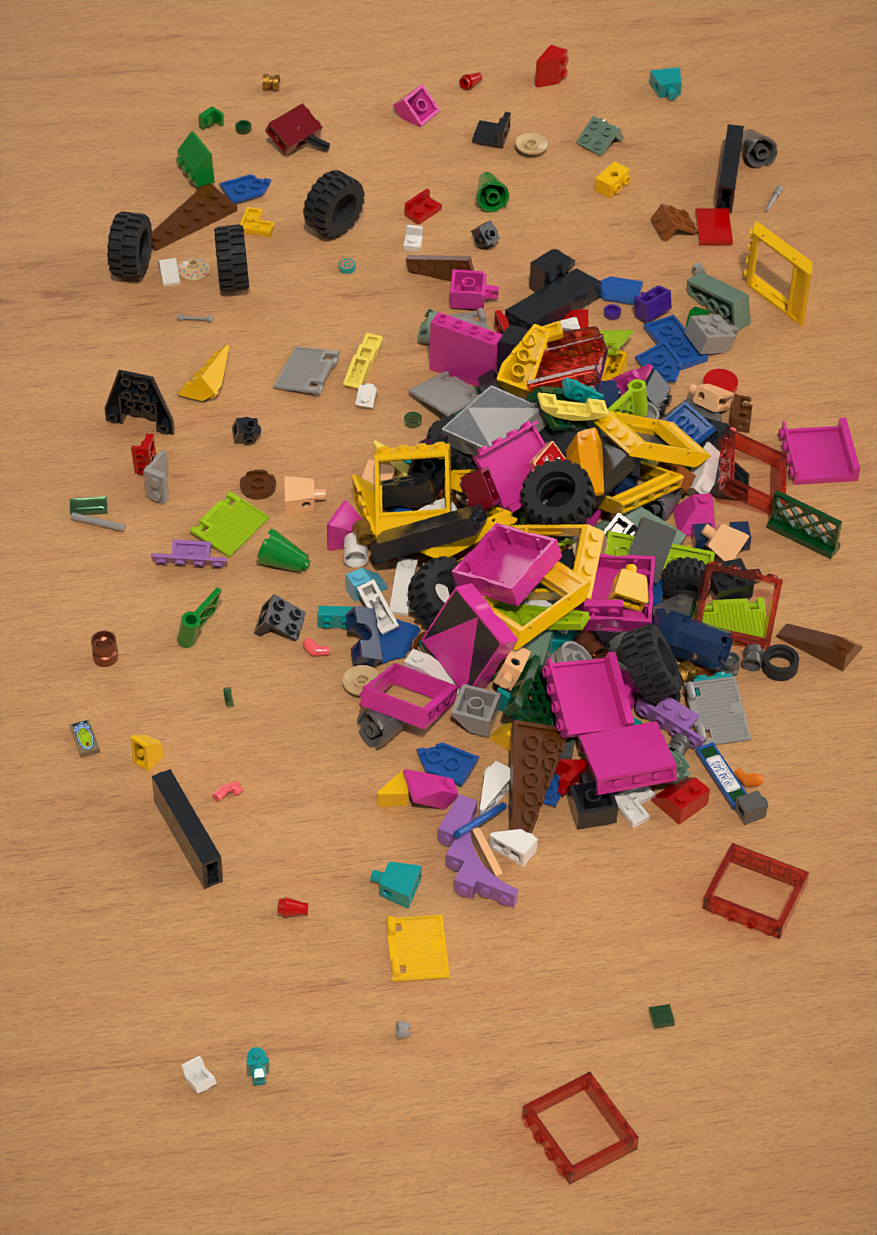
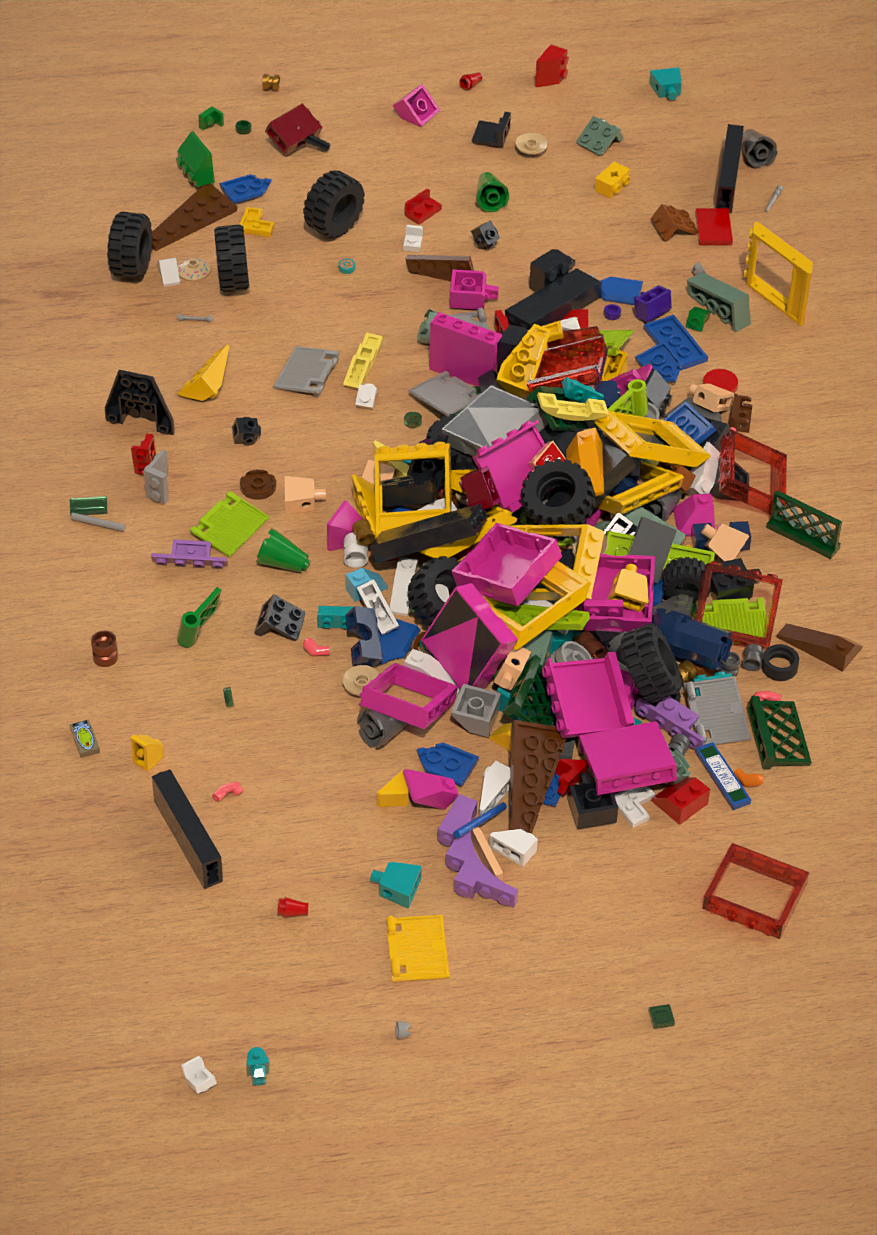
clear red window [521,1072,639,1185] -> none
light grey hinge [684,314,739,354] -> none
dark grey brick [735,790,768,825] -> none
dark pink panel [778,418,860,485] -> none
none -> dark green fence [746,696,812,770]
none -> coral arm [753,691,782,701]

